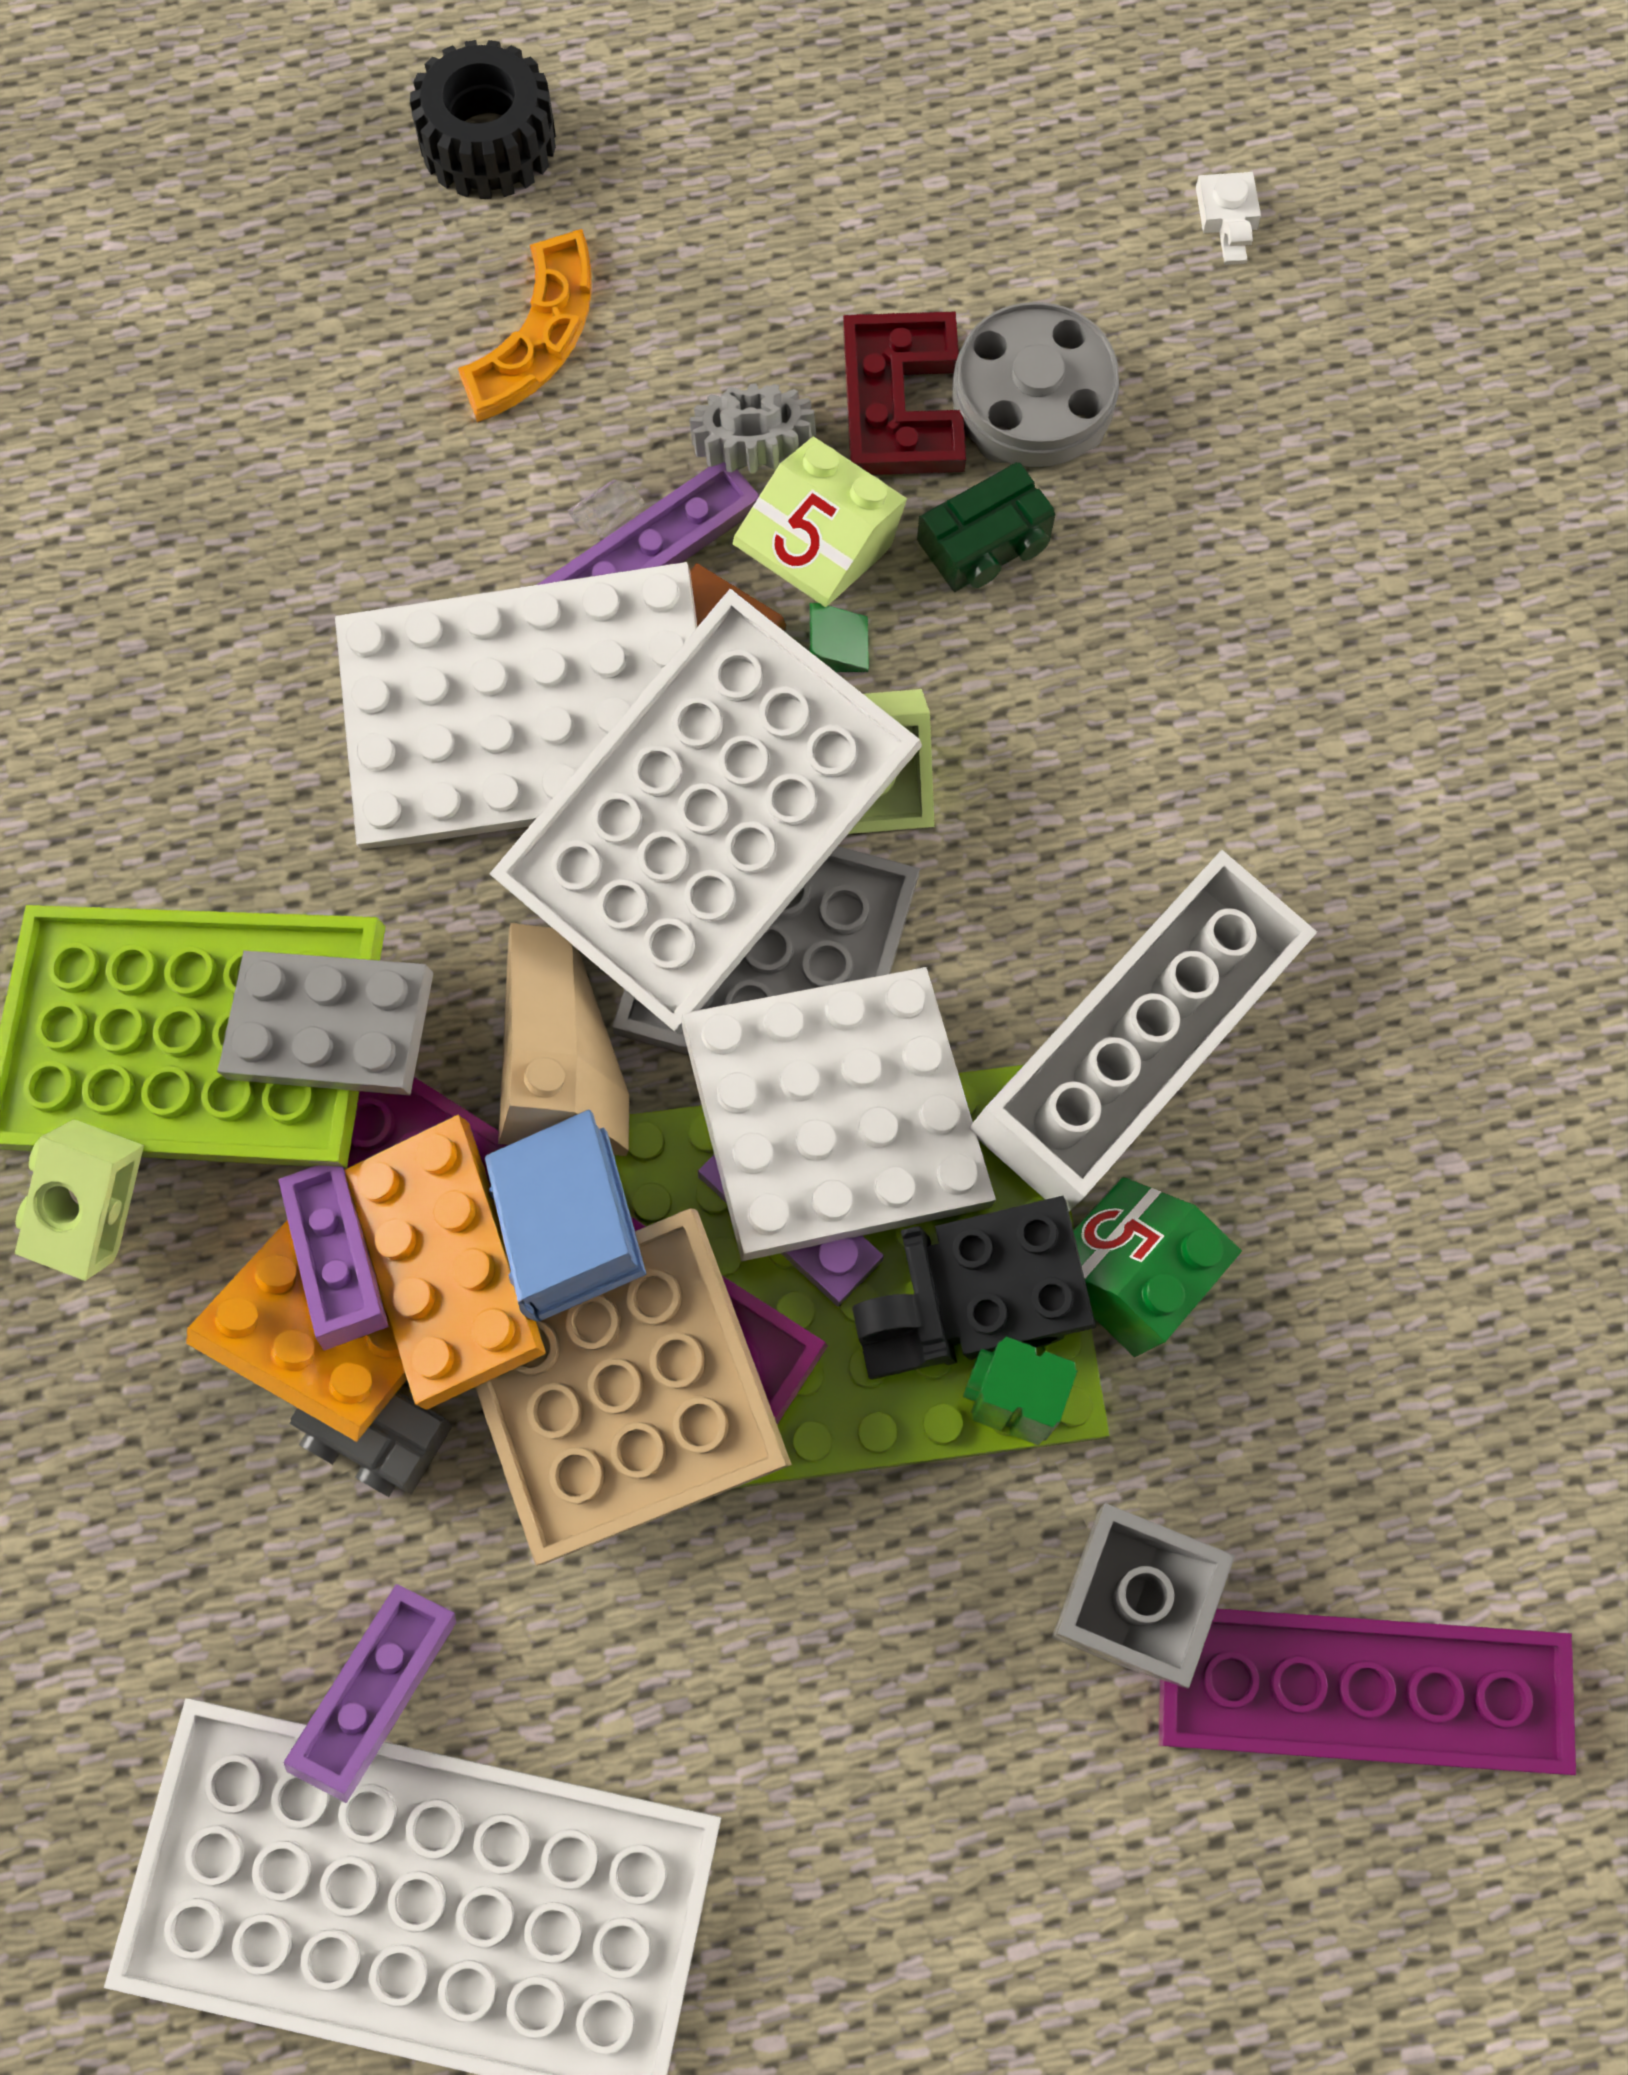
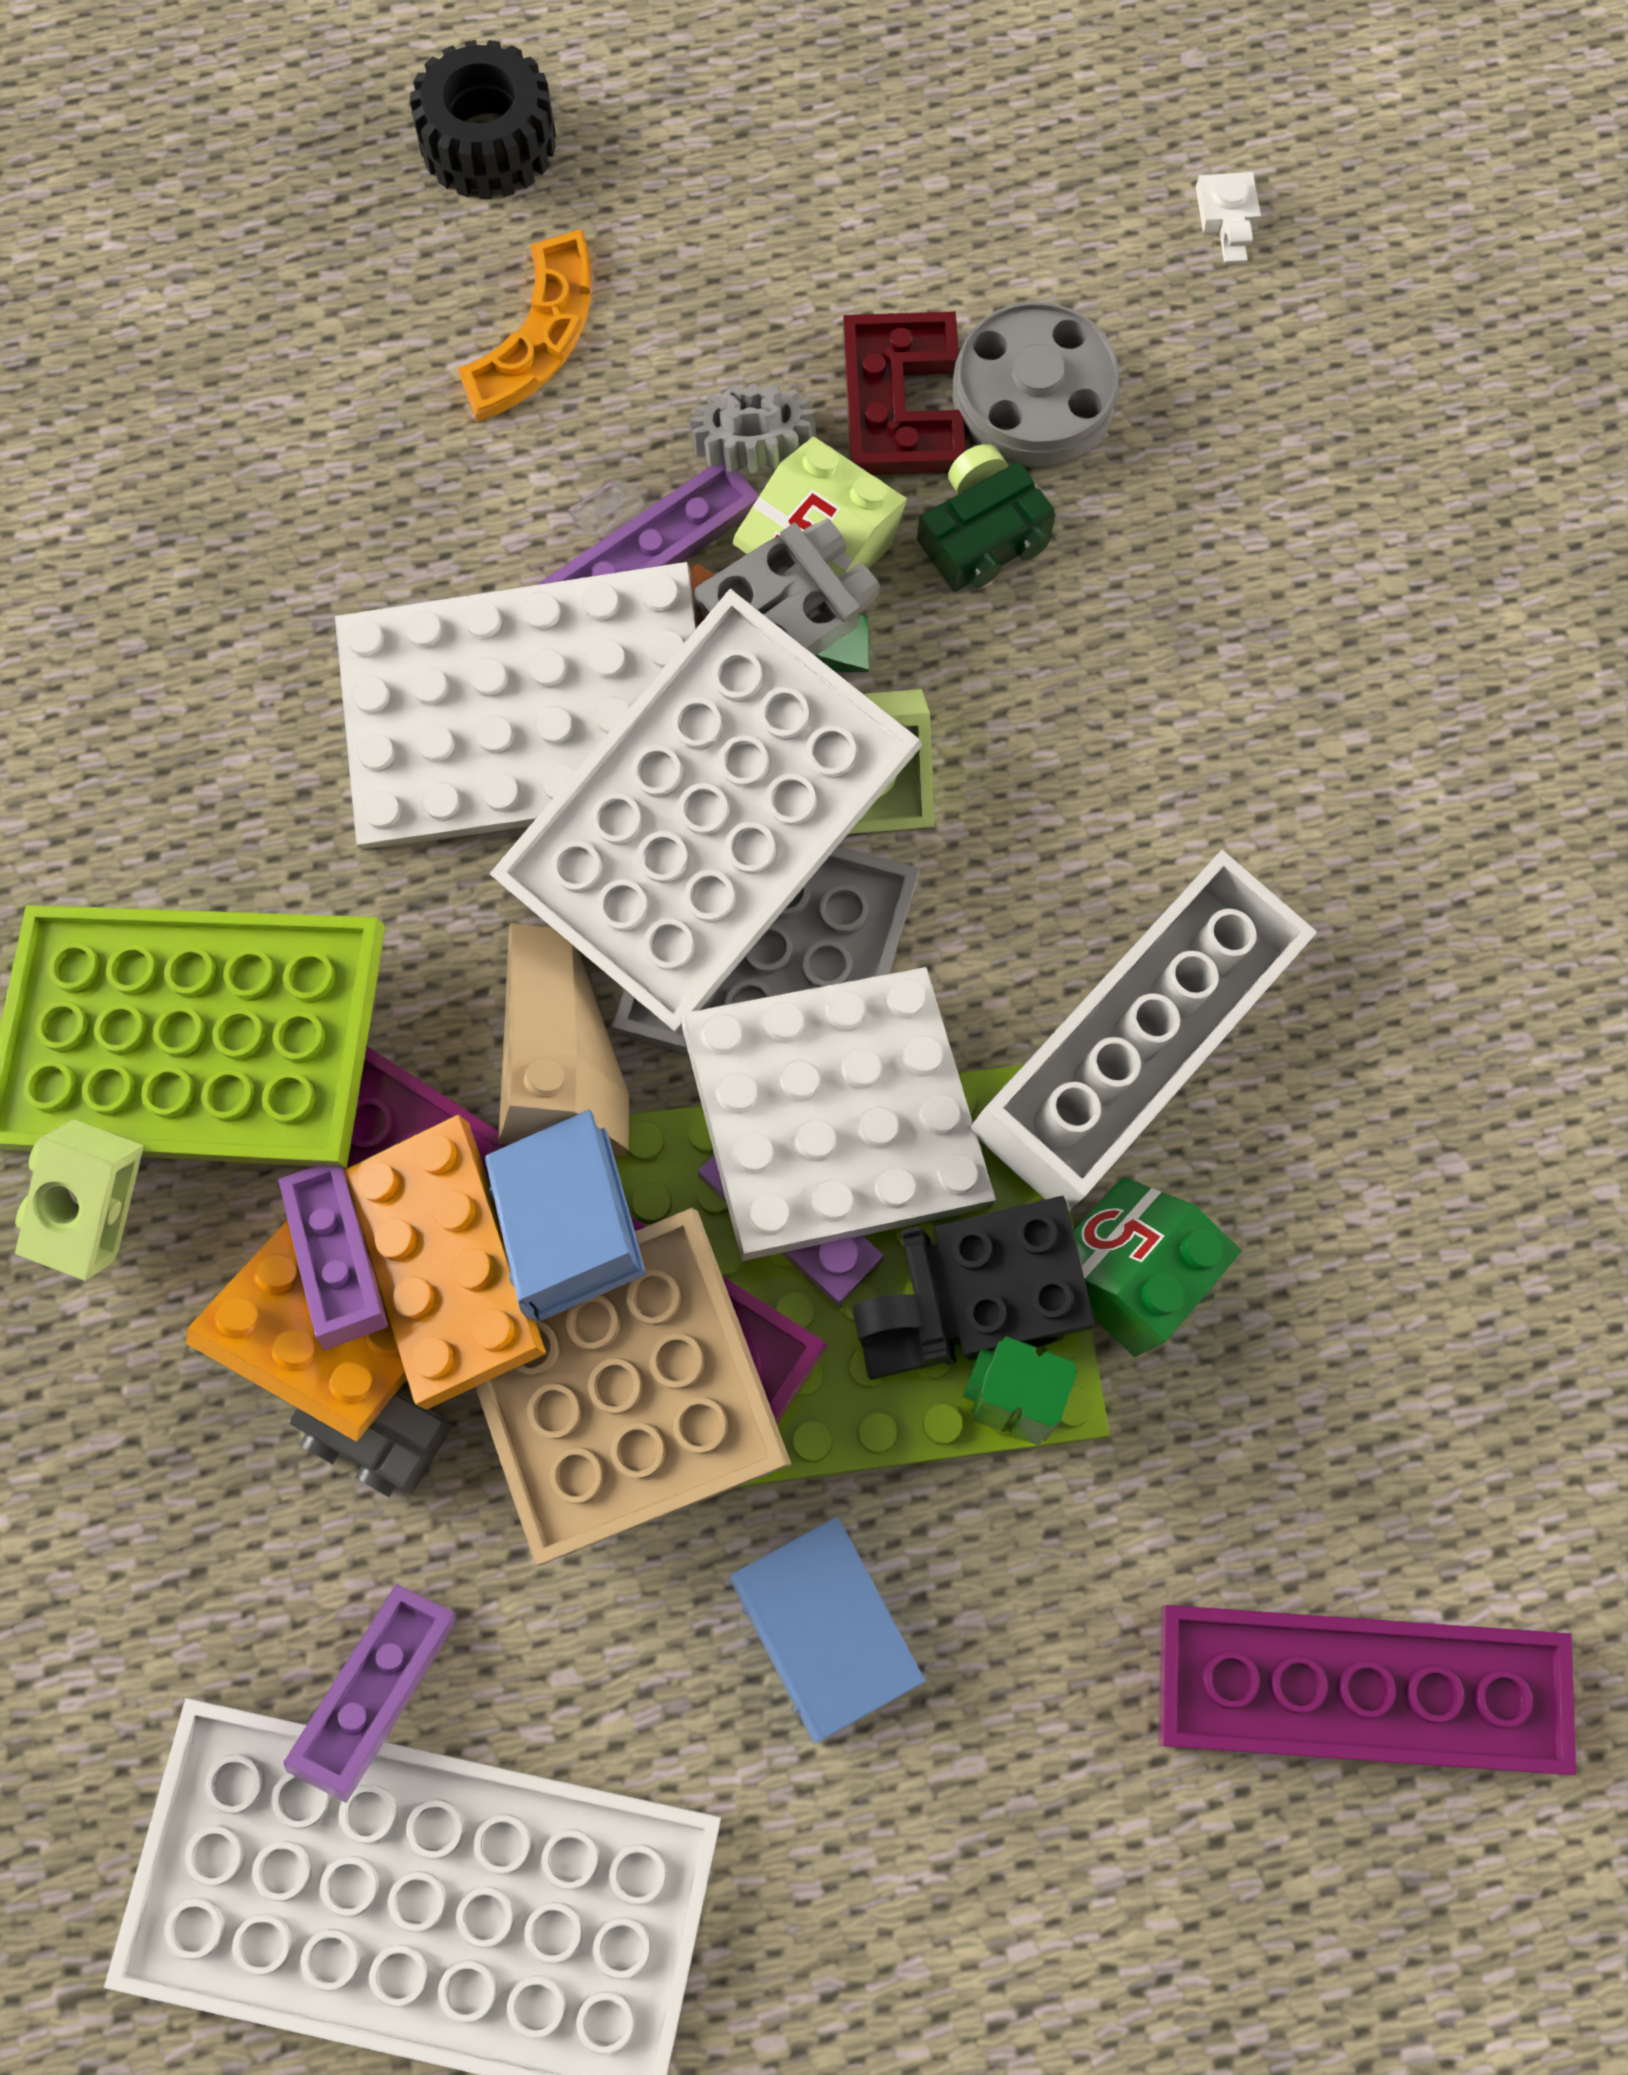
light grey plate [217,951,434,1095] -> none
light grey slope [1052,1503,1235,1688] -> none
none -> light grey hips [694,518,880,655]
none -> medium blue piece [729,1516,926,1744]
none -> yellowish green tile [948,444,1008,494]

